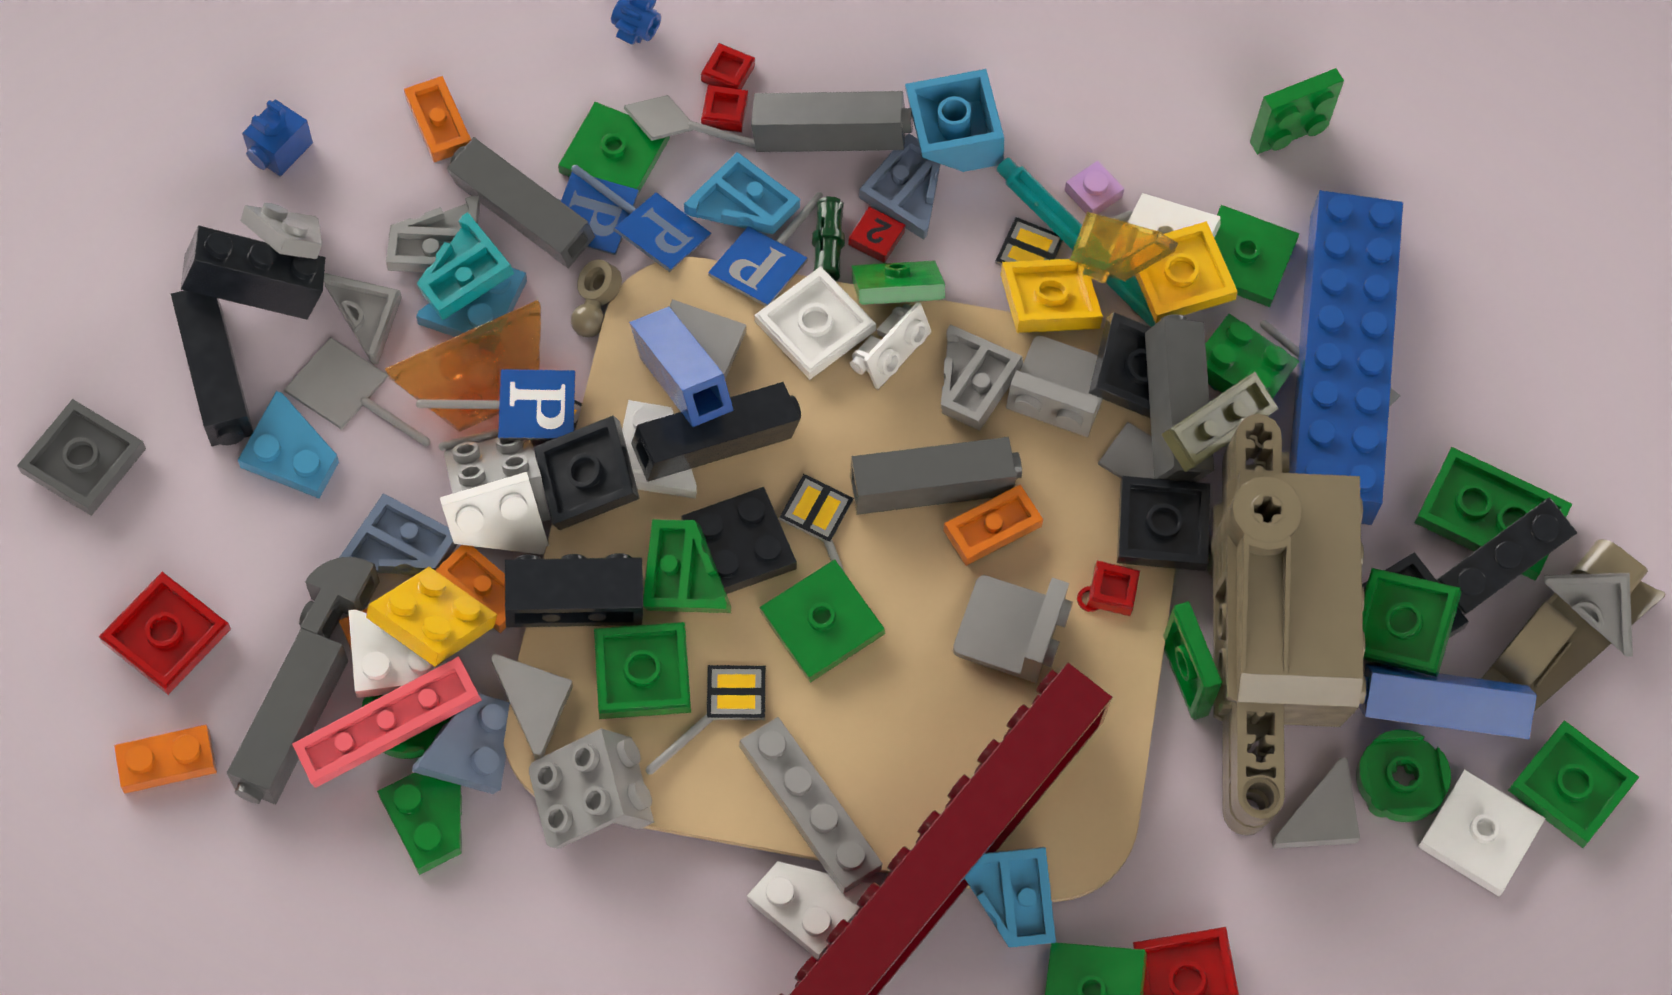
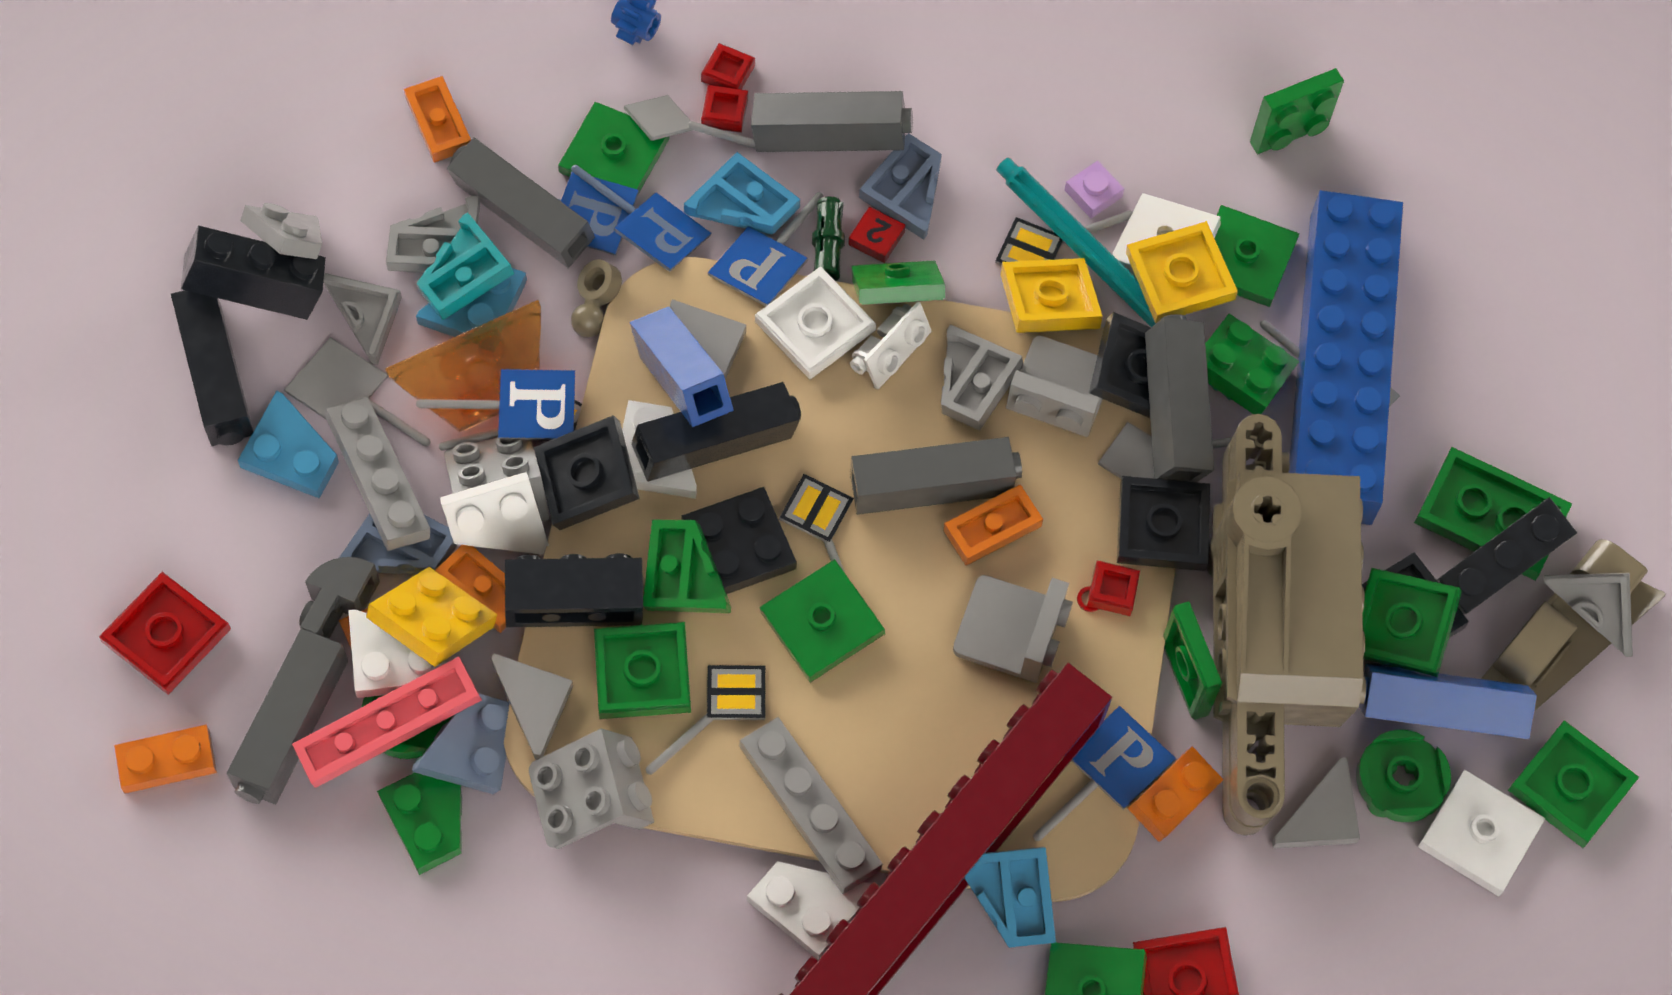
dark grey plate [17,399,146,516] -> none
blue brick [242,99,313,177] -> none
dark azure slope [905,69,1004,172] -> none
clear yellow slope [1070,212,1178,283] -> none
olive tile [1161,372,1279,472] -> none
none -> light grey plate [326,397,430,551]
none -> blue piece [1033,706,1176,841]
none -> orange plate [1127,746,1224,842]

